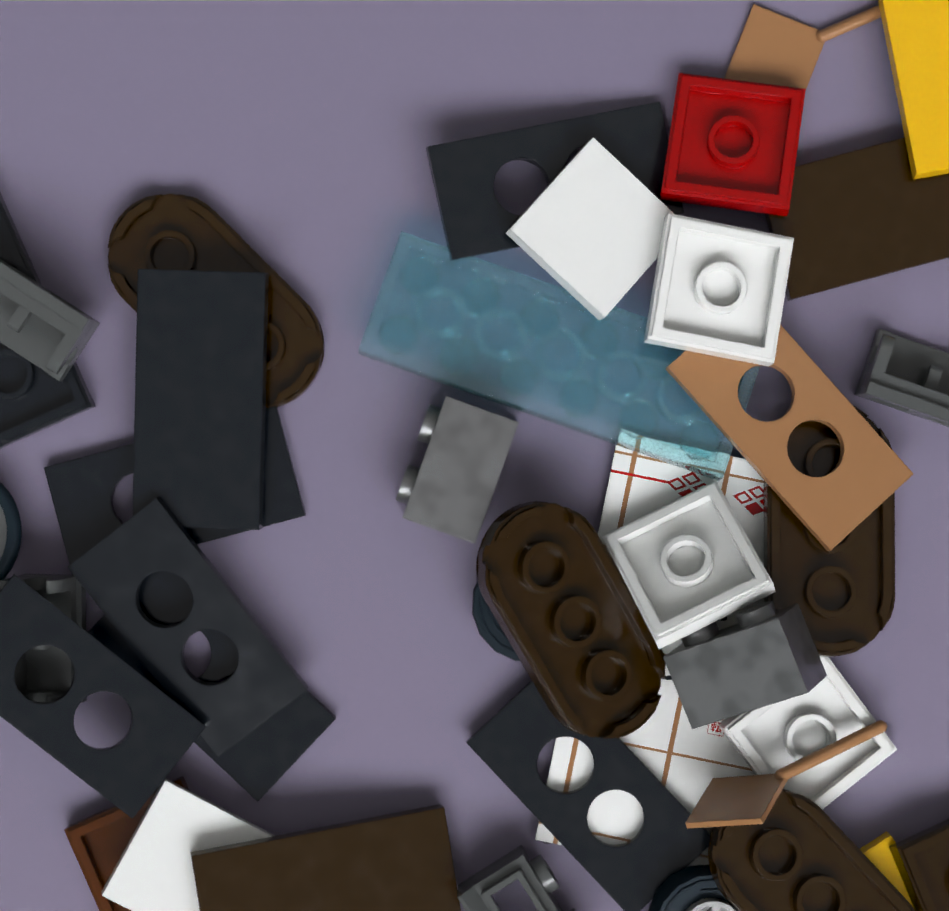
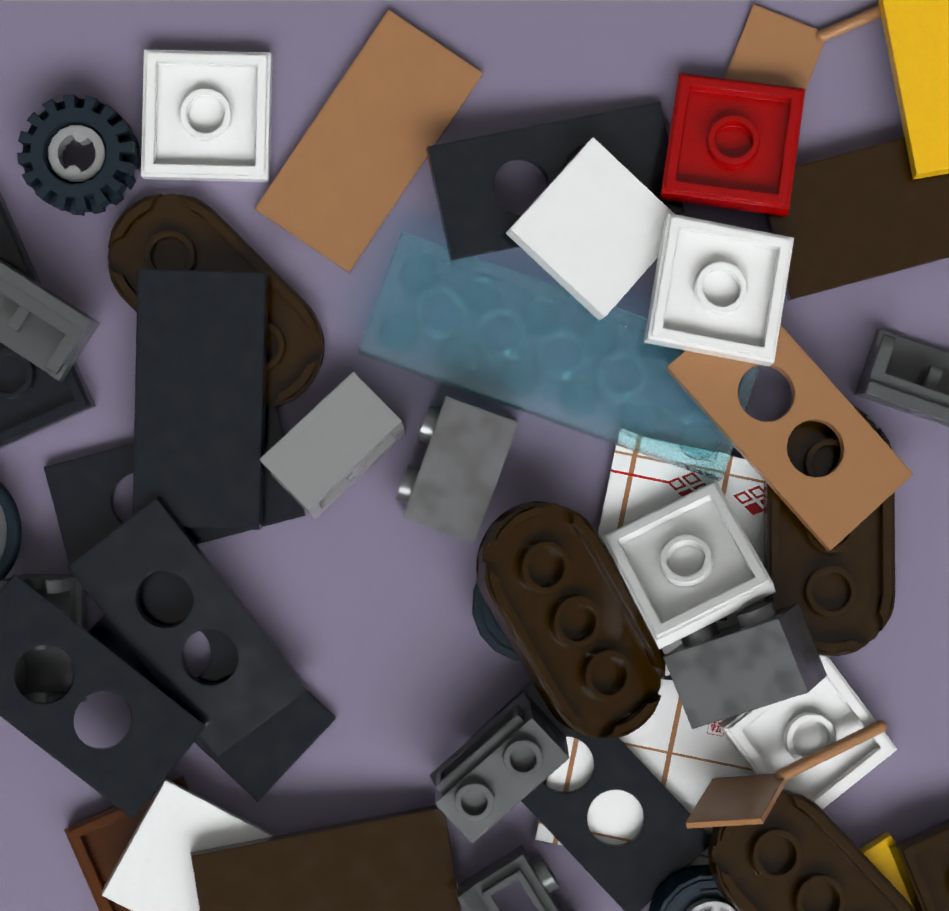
none -> black bush [17,94,141,216]
none -> white tile [141,49,273,182]
none -> medium nougat piece [255,10,483,273]
none -> light grey hinge [259,371,406,520]
none -> dark grey window [430,691,569,843]

